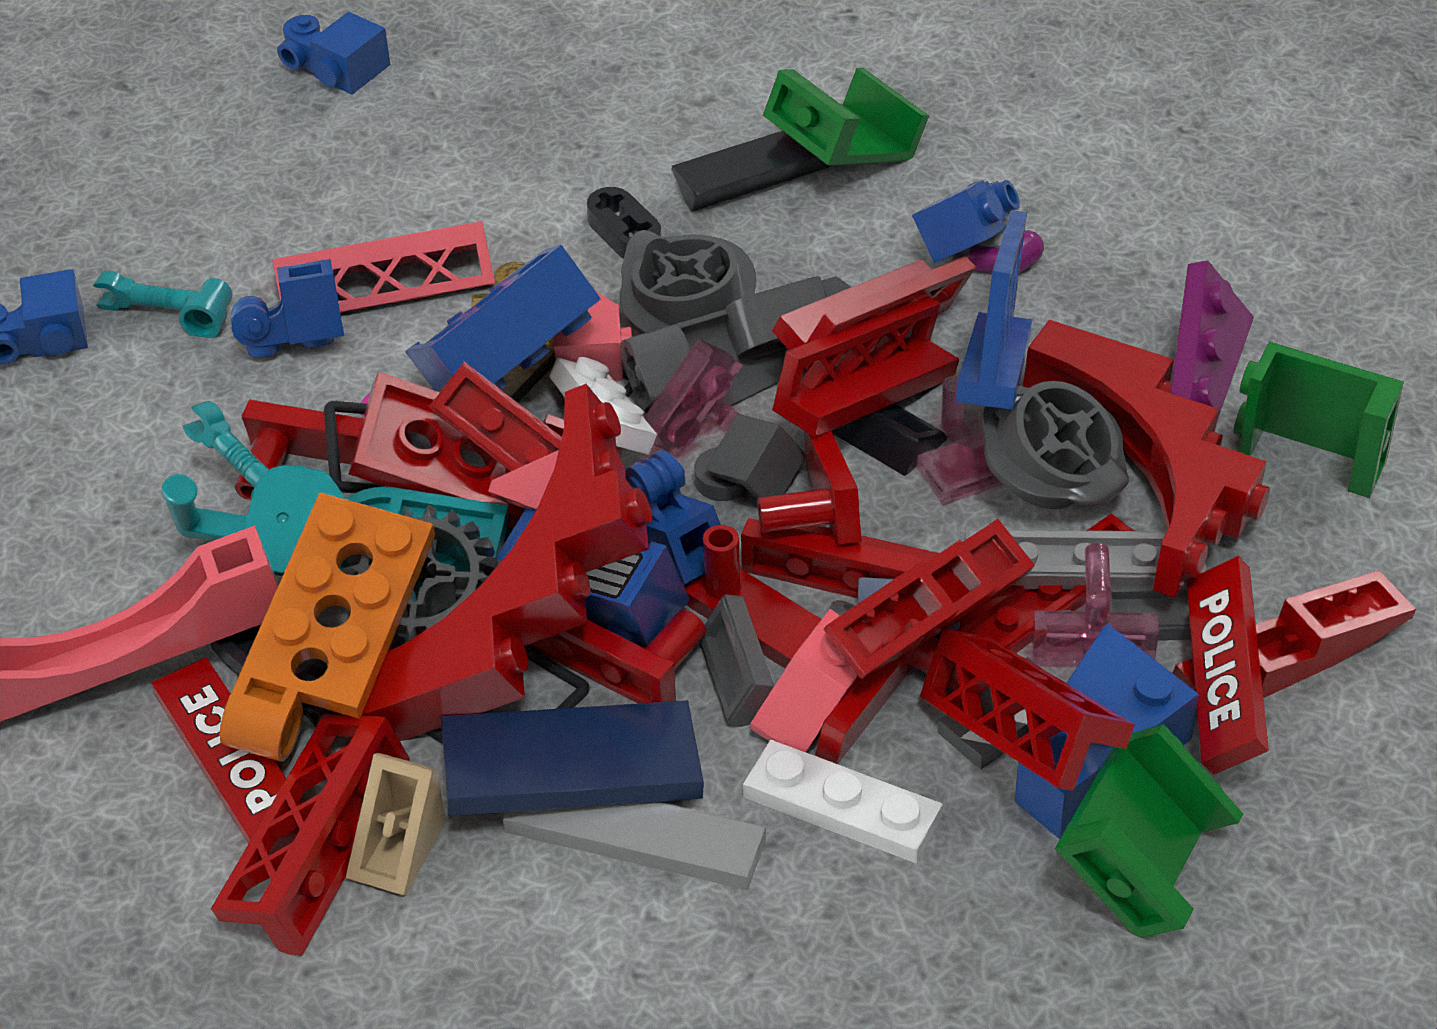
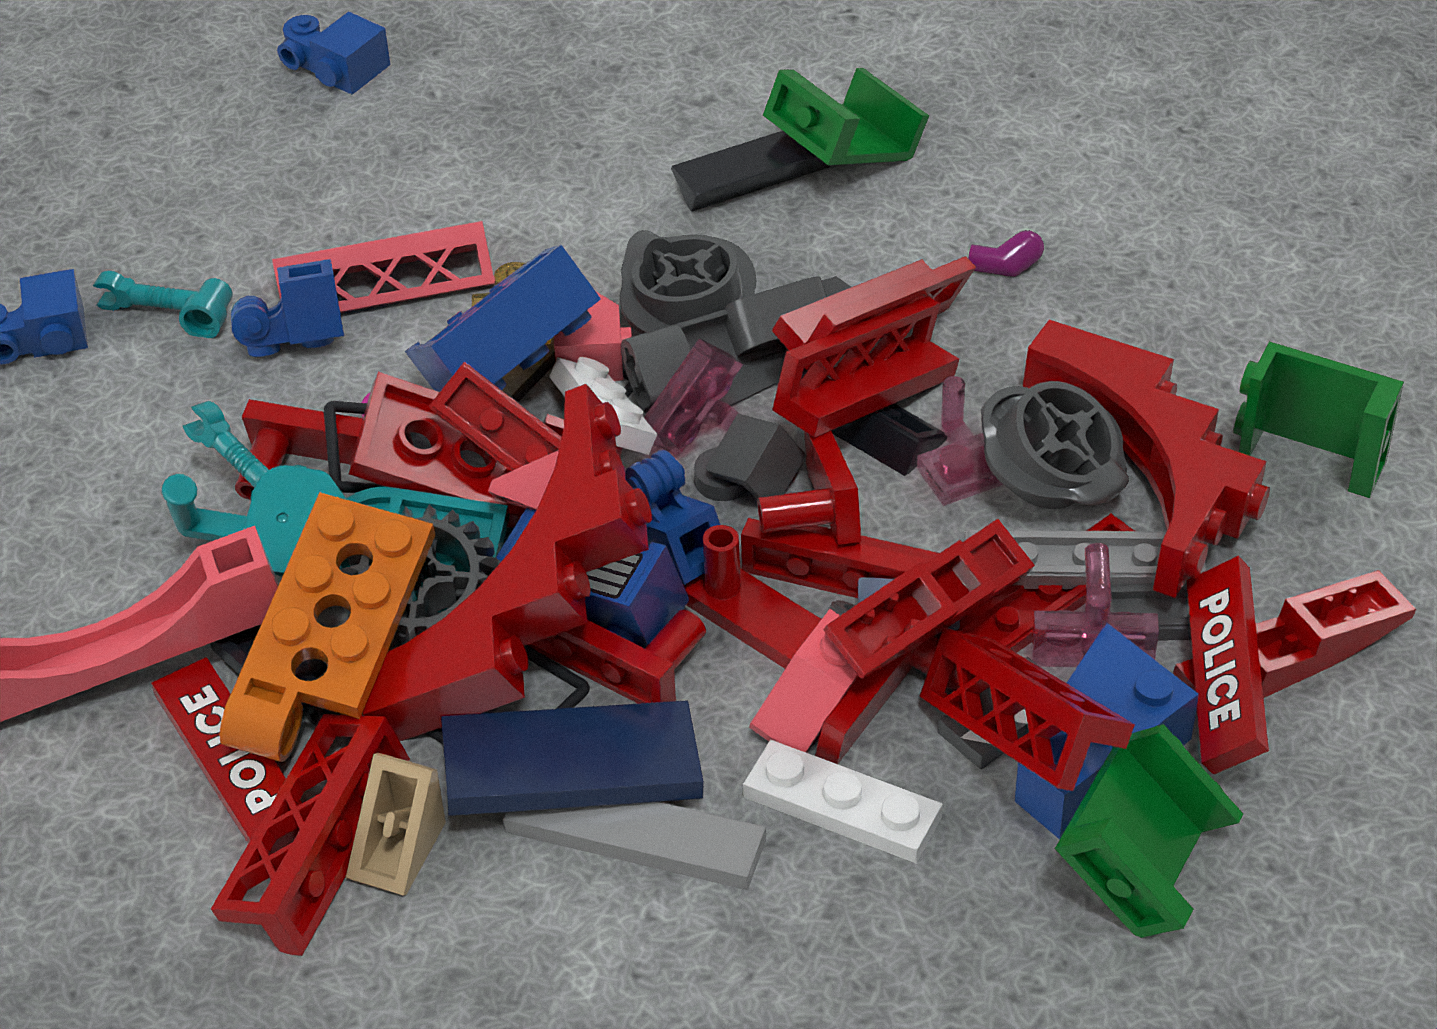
black beam [587,187,662,259] -> none
dark grey tile [700,594,774,727] -> none
blue brick [912,180,1020,263] -> none
blue fence [955,210,1032,410] -> none
magenta wing [1171,260,1254,421] -> none

